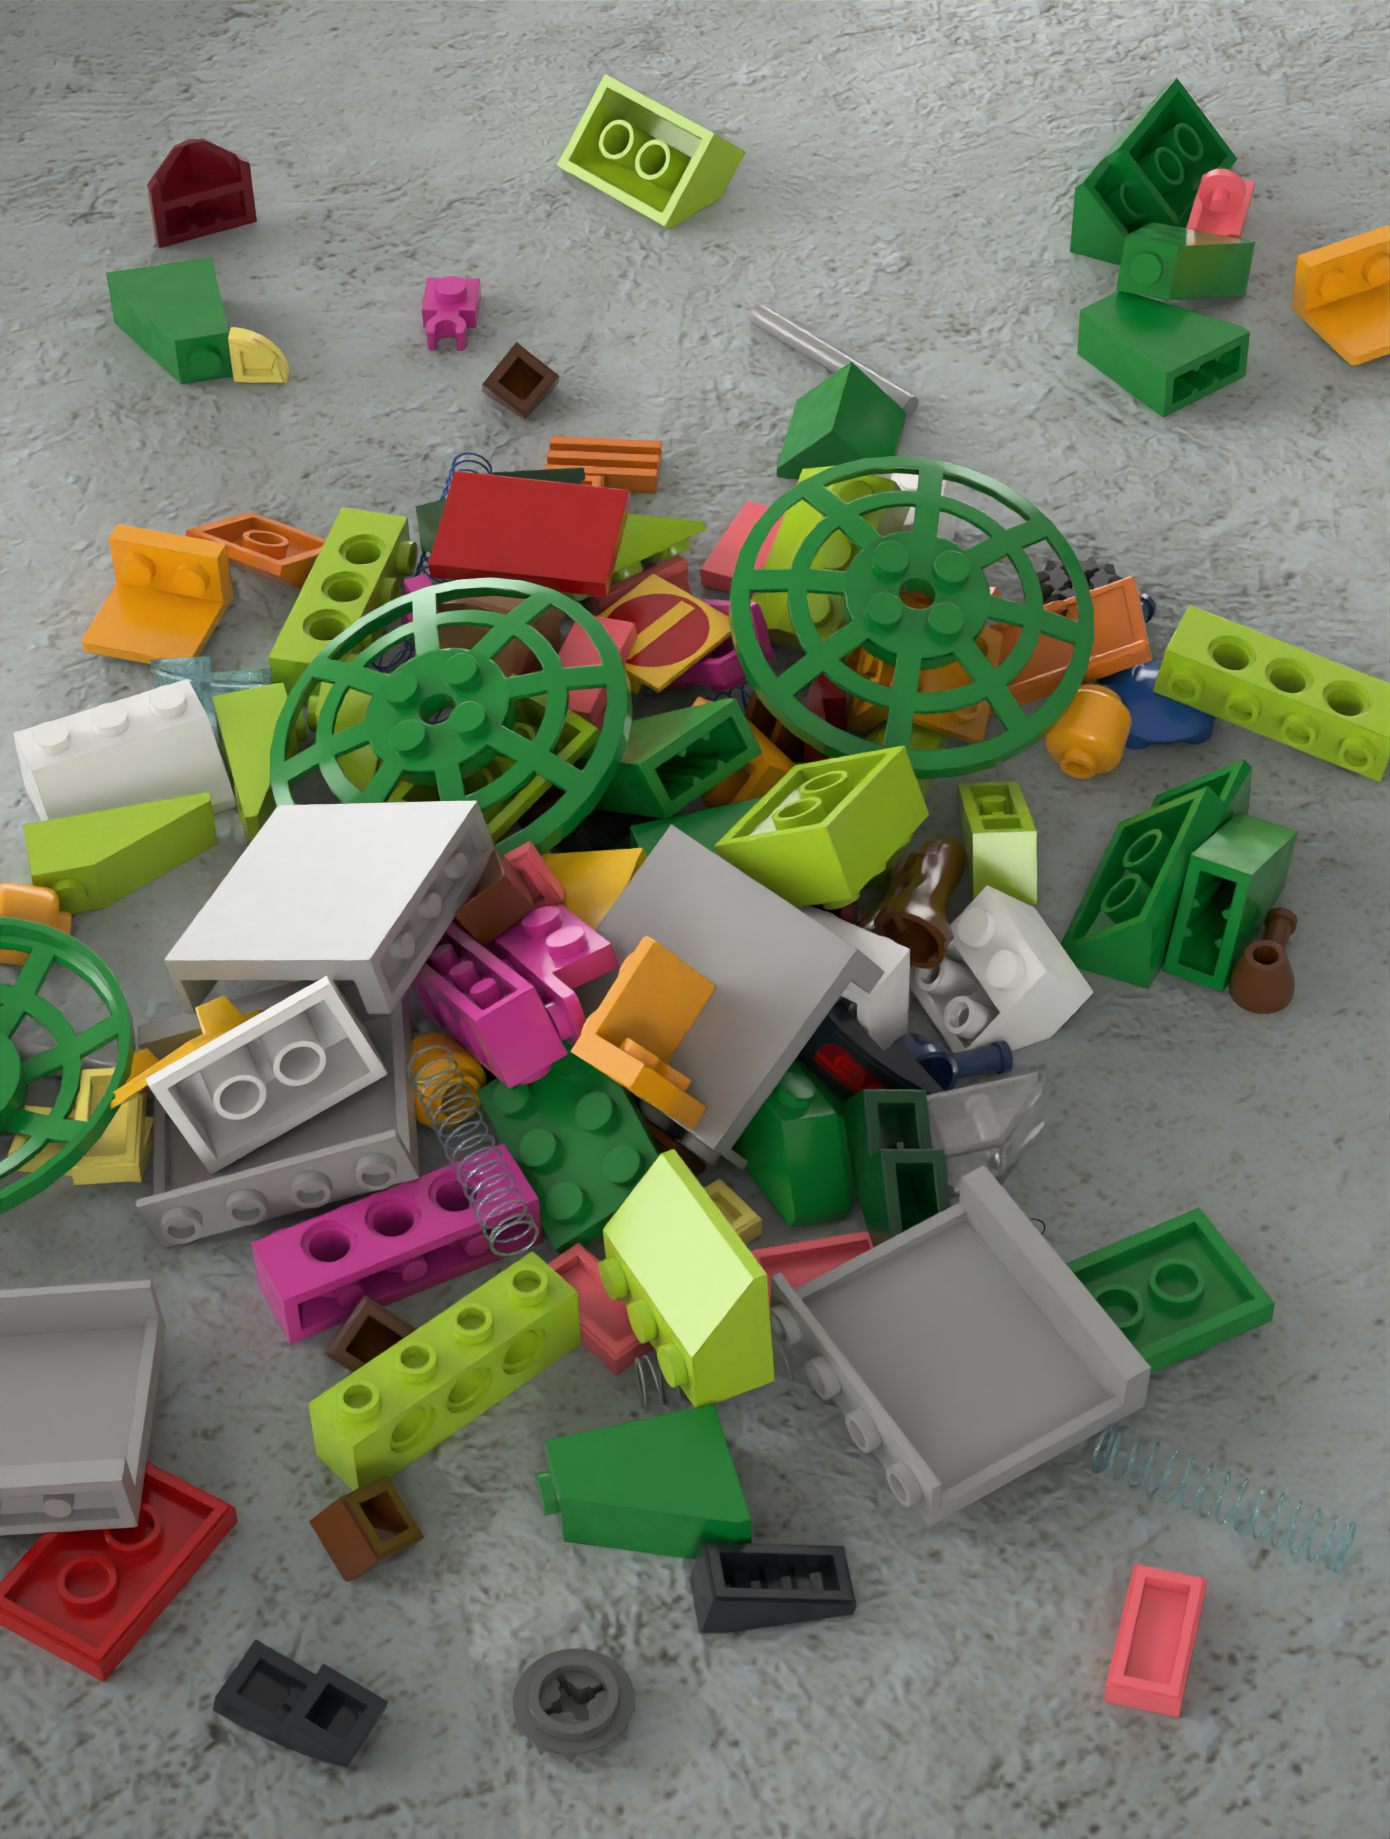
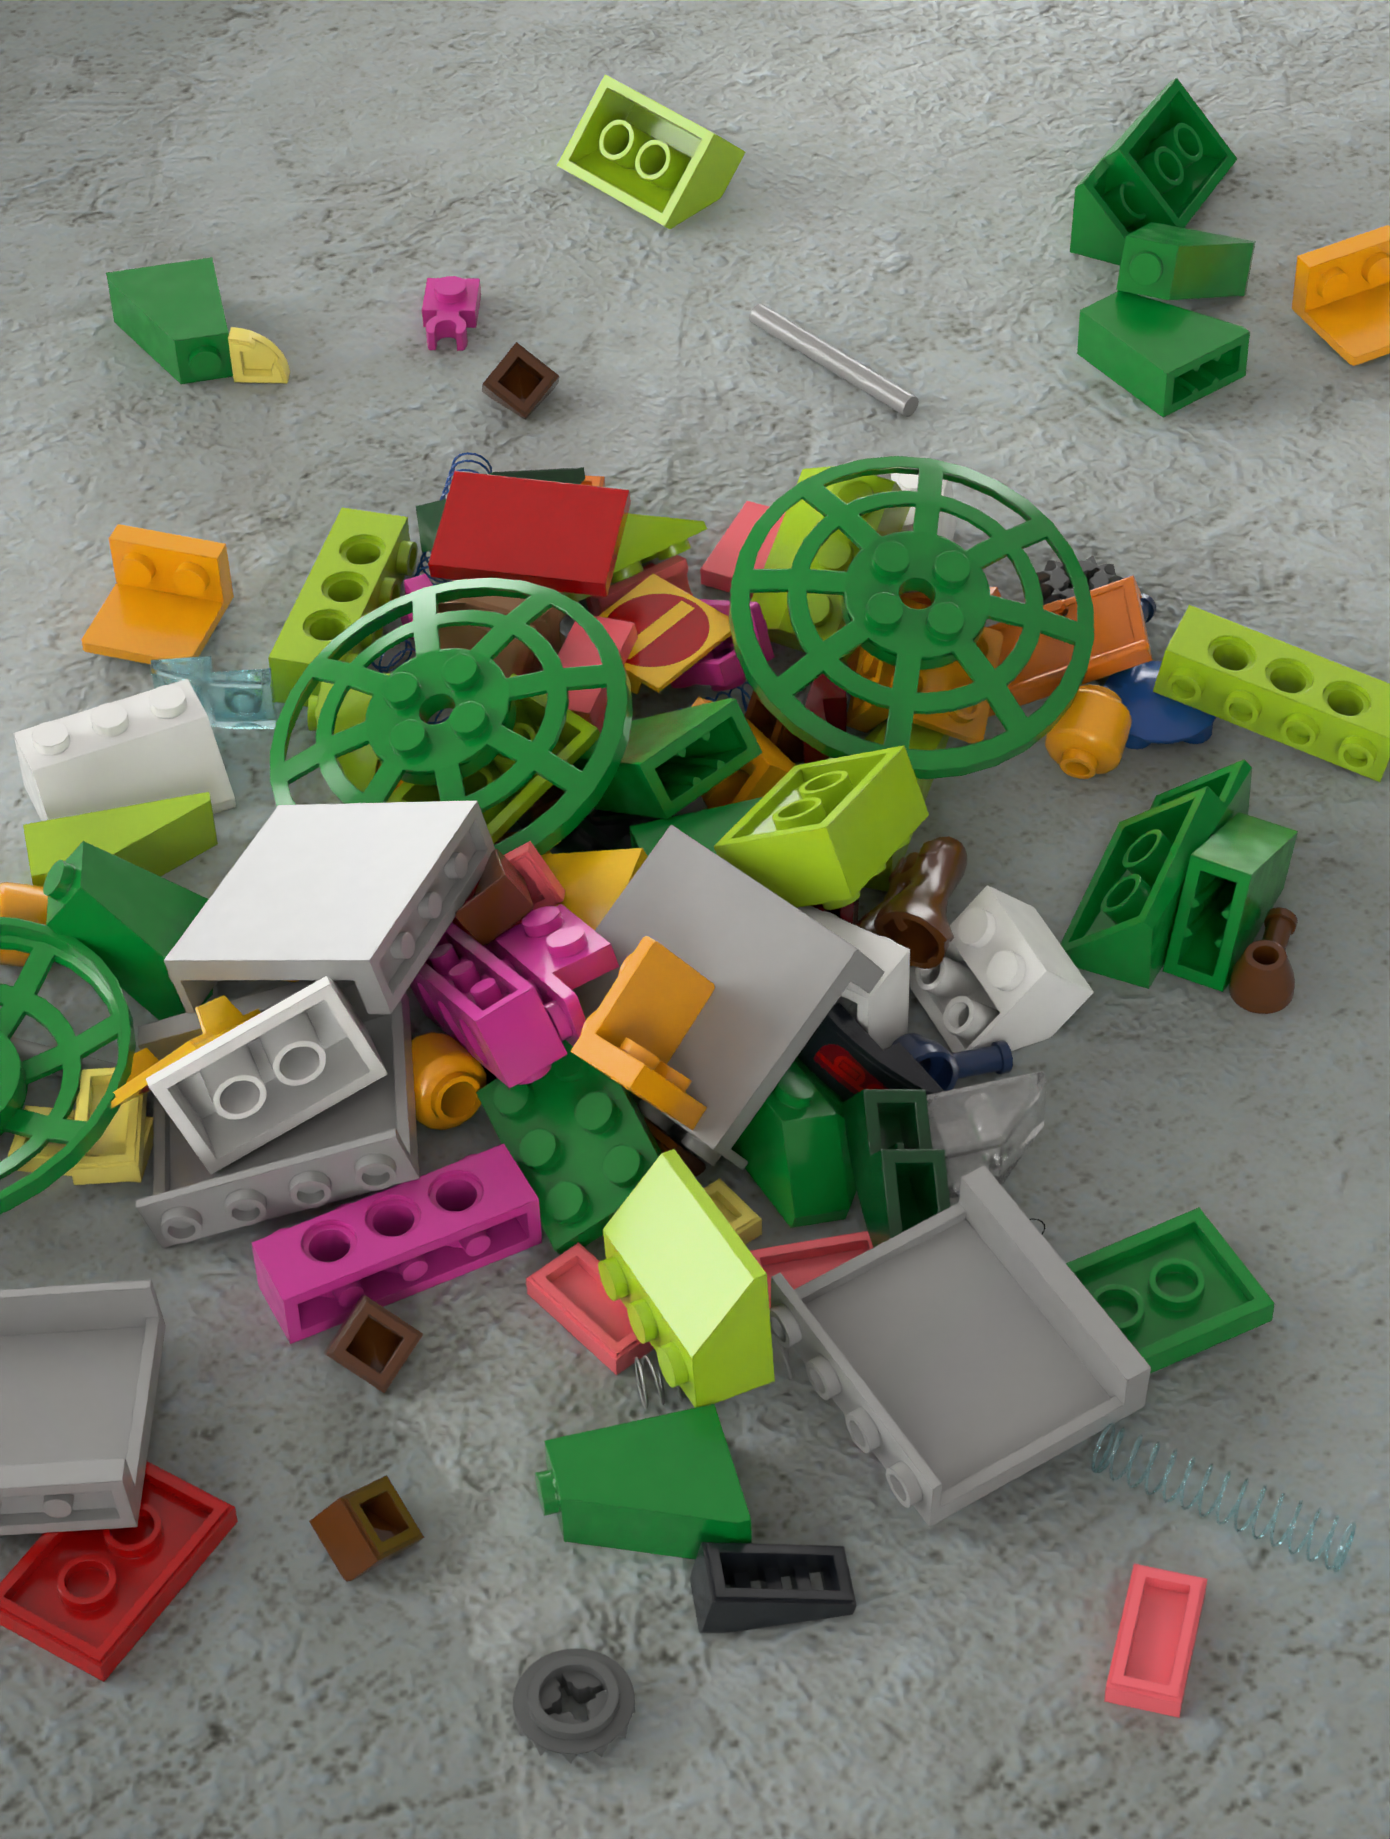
dark red slope [147,138,257,248] -> none
orange slope [185,512,326,591] -> none
lime slope [212,682,308,847] -> none
black slope [213,1639,388,1767] -> none
lime brick [308,1251,581,1491] -> none
clear light blue piece [406,1045,539,1257] -> none
orange tile [545,436,662,494] -> none
green slope [777,362,906,480] -> none
lime slope [957,781,1037,905] -> none
coral hips [1186,169,1255,239] -> none
none -> green slope [43,841,213,1020]

